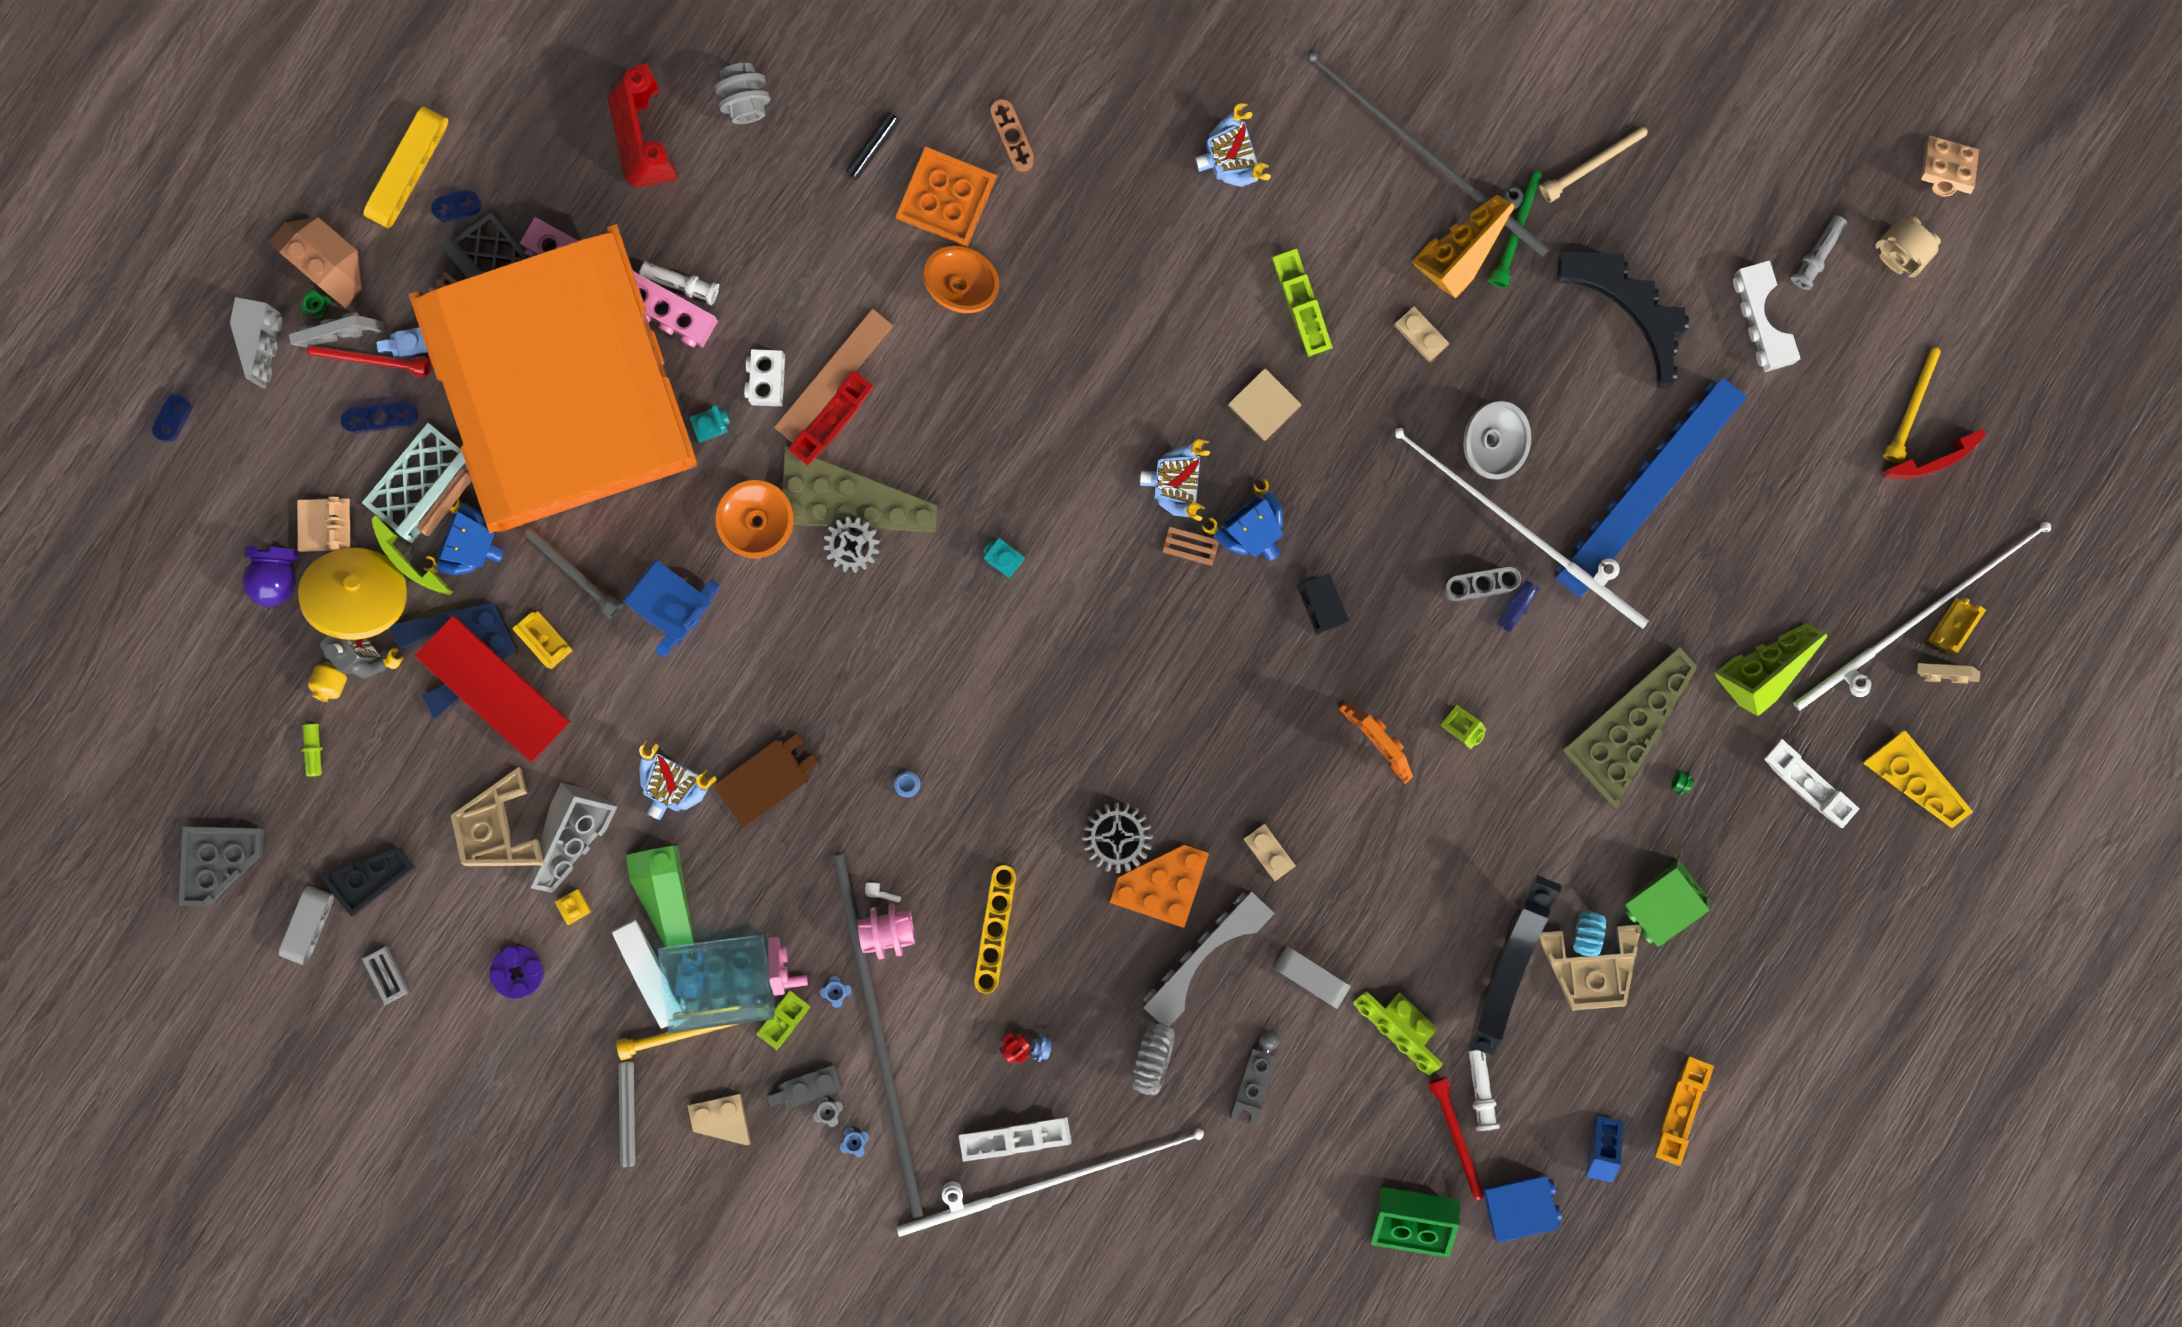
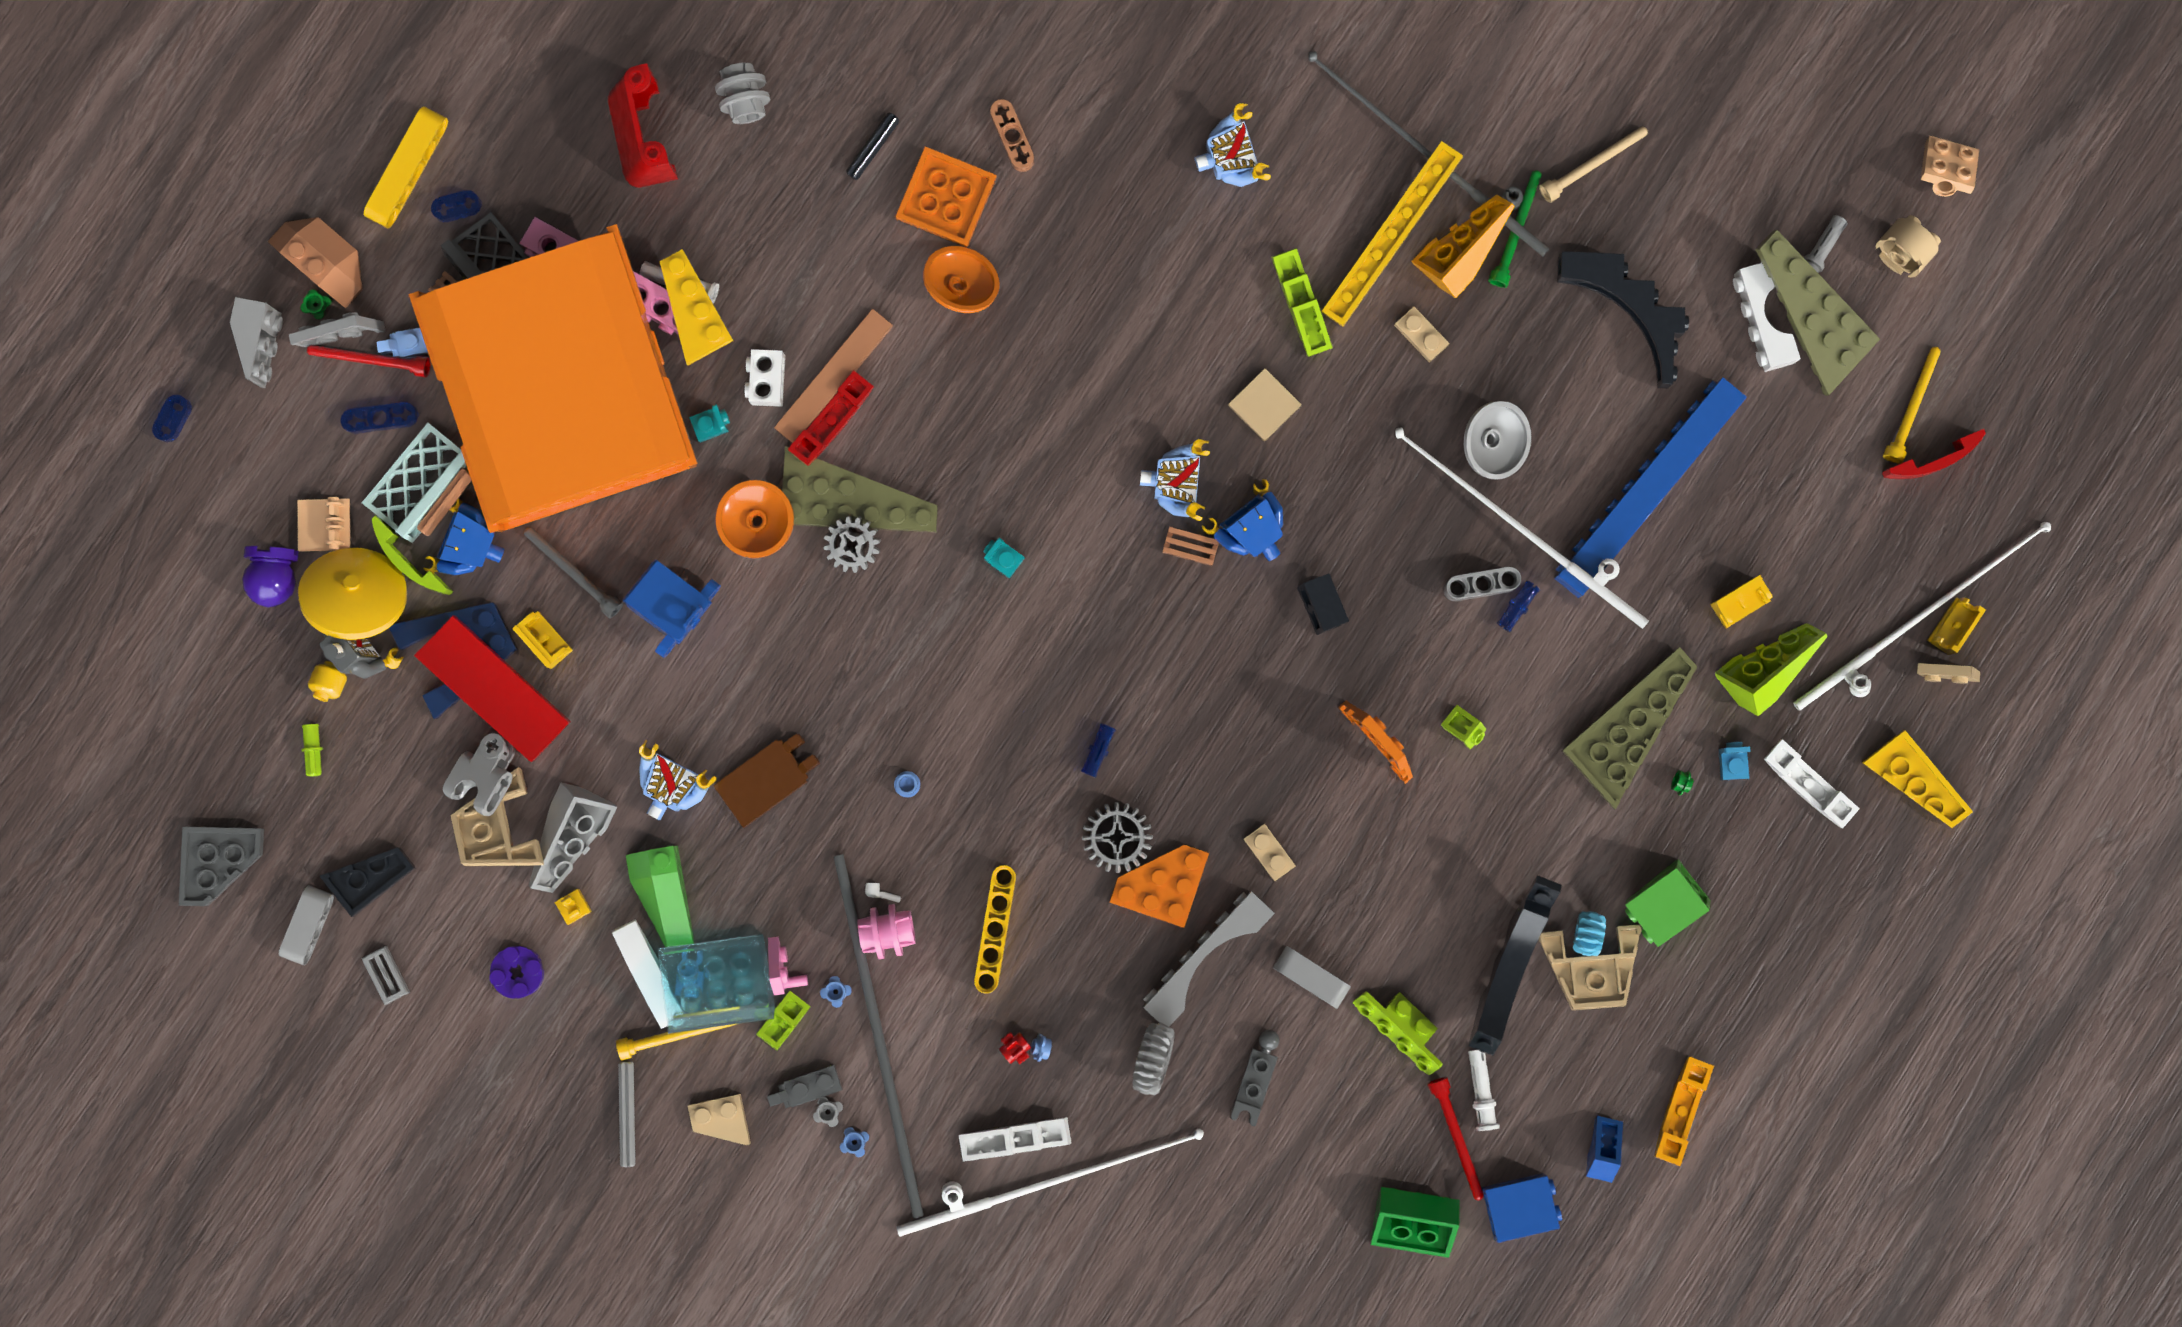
none -> light grey piece [443,733,515,816]
none -> yellow wing [660,249,733,365]
none -> clear blue pin [1081,723,1116,778]
none -> yellow plate [1322,141,1463,327]
none -> yellow hinge [1710,575,1773,629]
none -> dark azure bracket [1719,742,1751,780]
none -> olive wing [1756,230,1880,396]

